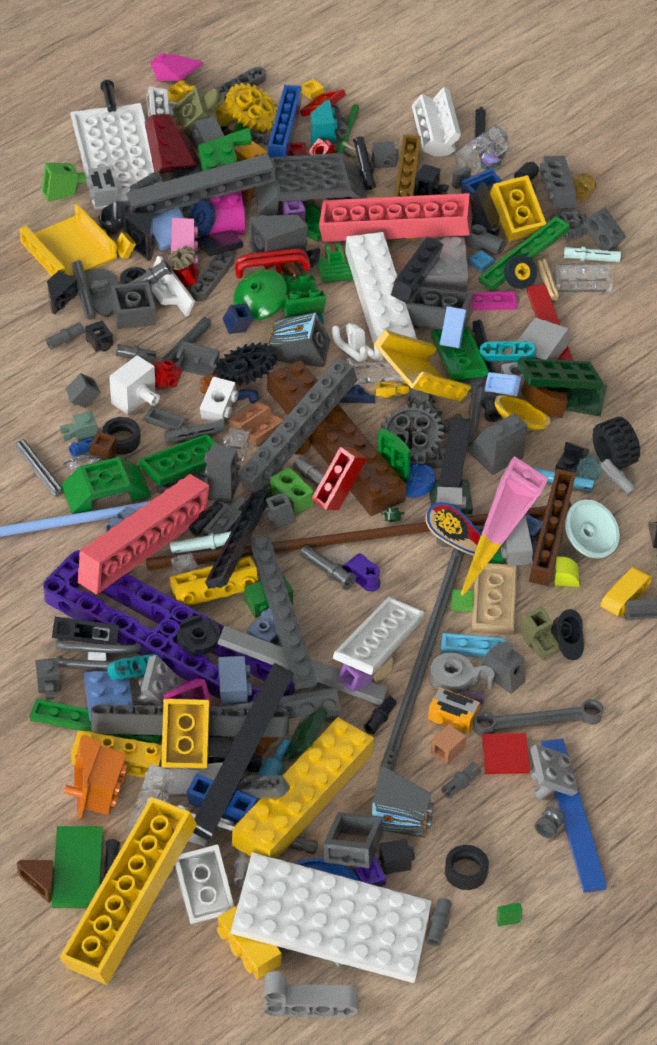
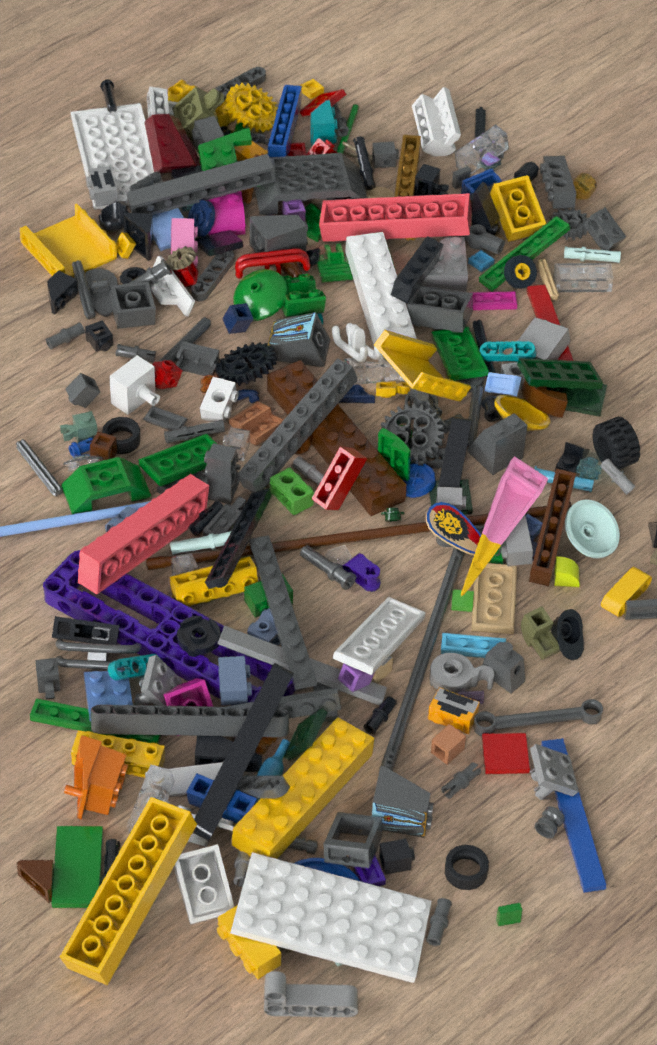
bright green torso [41,163,86,202] -> none
dark pink slope [150,52,203,81] -> none
yellow brick [161,699,210,770] -> none
dark grey brick [266,492,296,529] -> none
light blue tile [440,307,467,348] -> none

